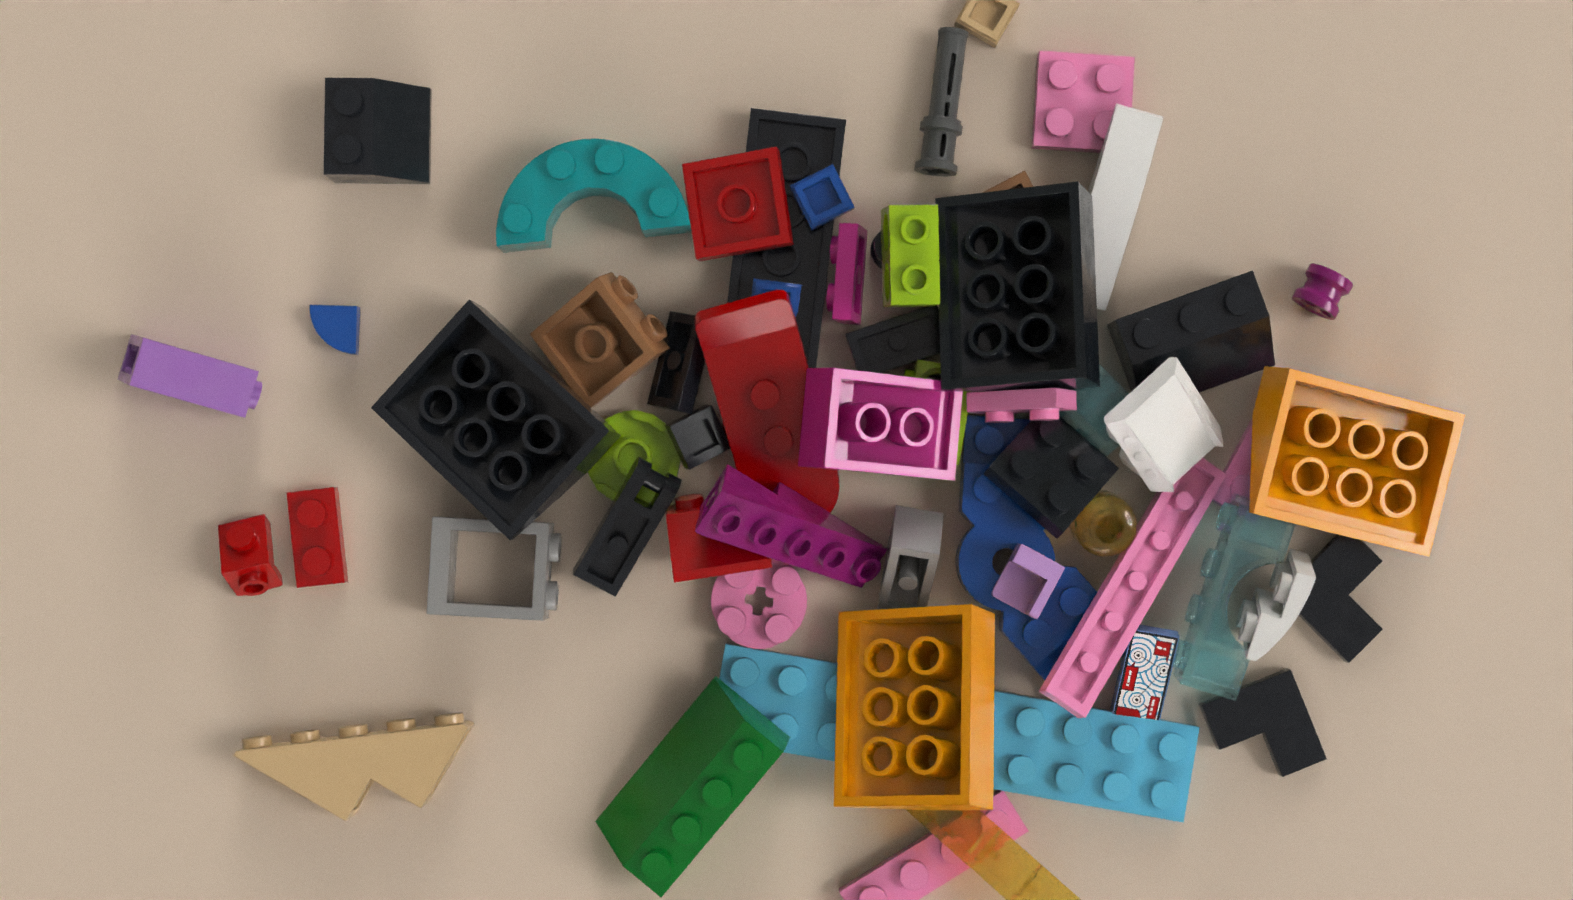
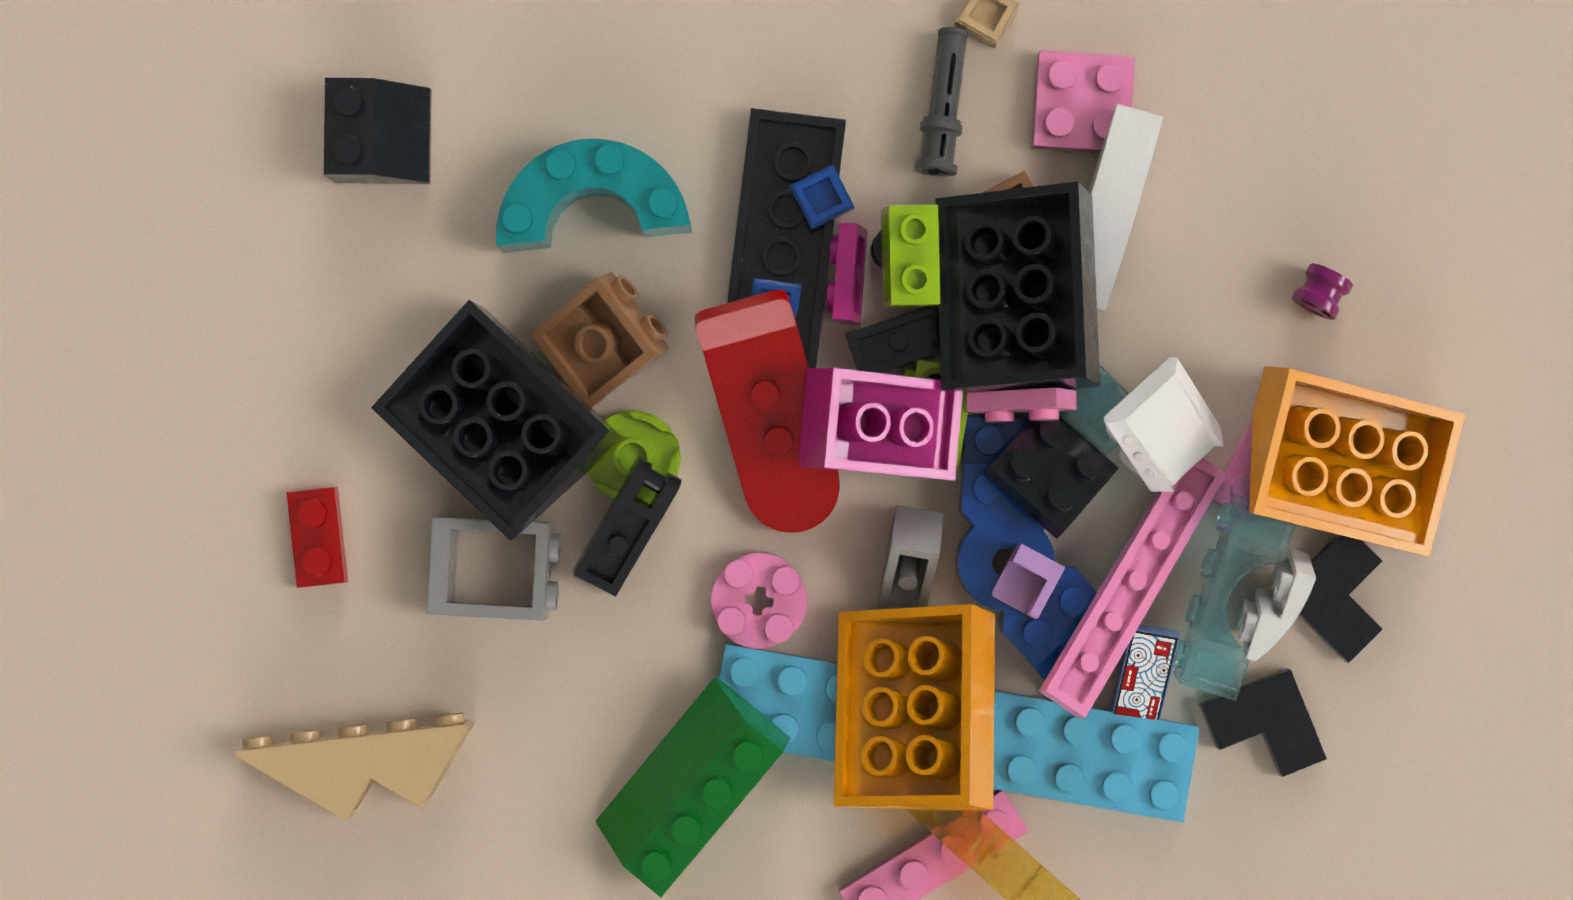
medium lavender slope [117,334,262,418] -> none
red bracket [218,514,283,596] -> none
blue tile [309,305,360,355] -> none
black plate [647,311,705,414] -> none
black plate [665,404,731,470] -> none
red slope [666,494,772,583] -> none
red plate [682,147,794,261] -> none
magenta slope [695,464,888,588] -> none
clear yellow head [1069,490,1137,557] -> none
black slope [1107,270,1275,393] -> none

